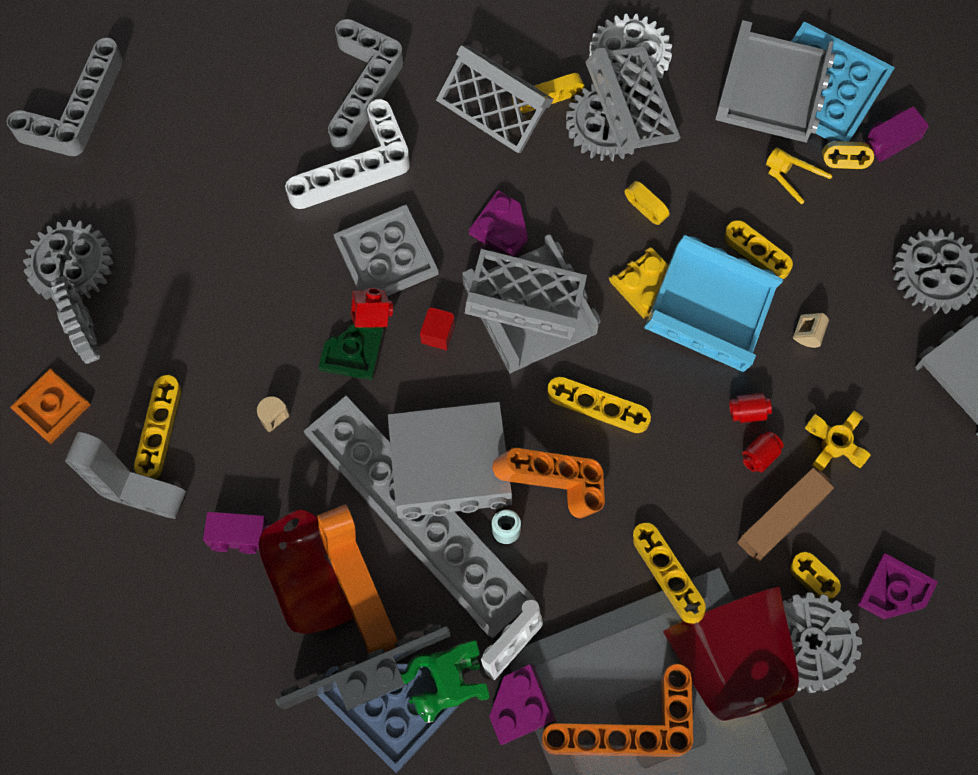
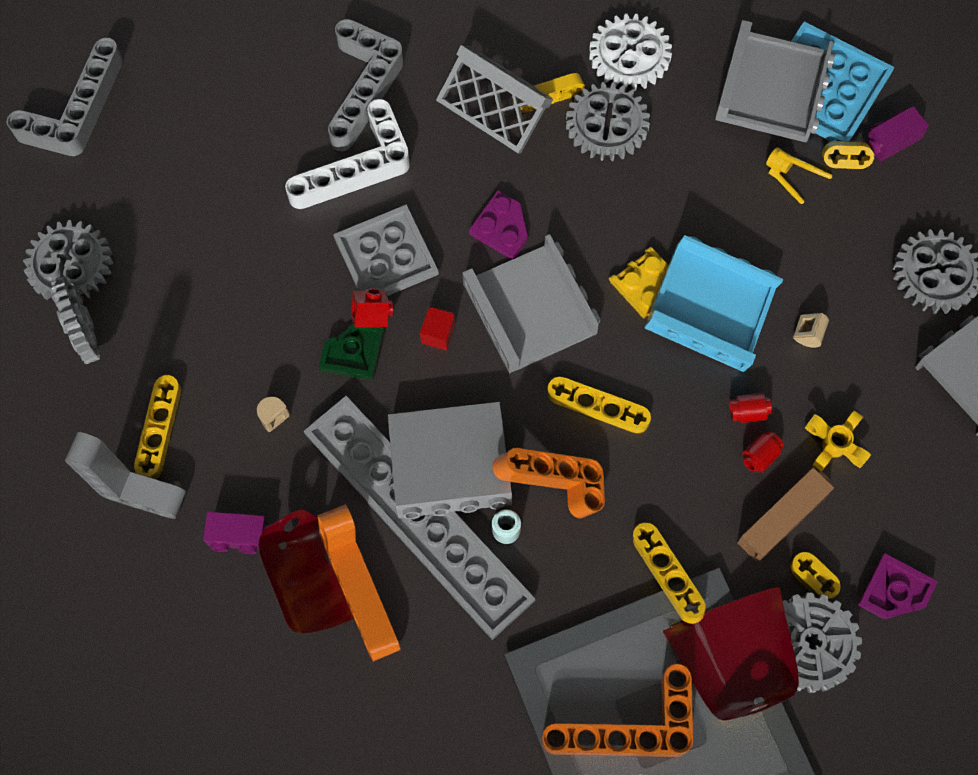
orange tile [10,368,91,444] -> none
dark grey bracket [275,624,451,711] -> none
sand blue wing [318,664,459,774] -> none
green animal [399,641,490,723] -> none
light grey fence [464,249,587,340] -> none
white plate [481,600,543,680] -> none
magenta plate [489,664,557,745] -> none
light grey fence [586,46,681,155] -> none
yellow beam [625,181,669,225] -> none
yellow beam [724,221,793,279] -> none

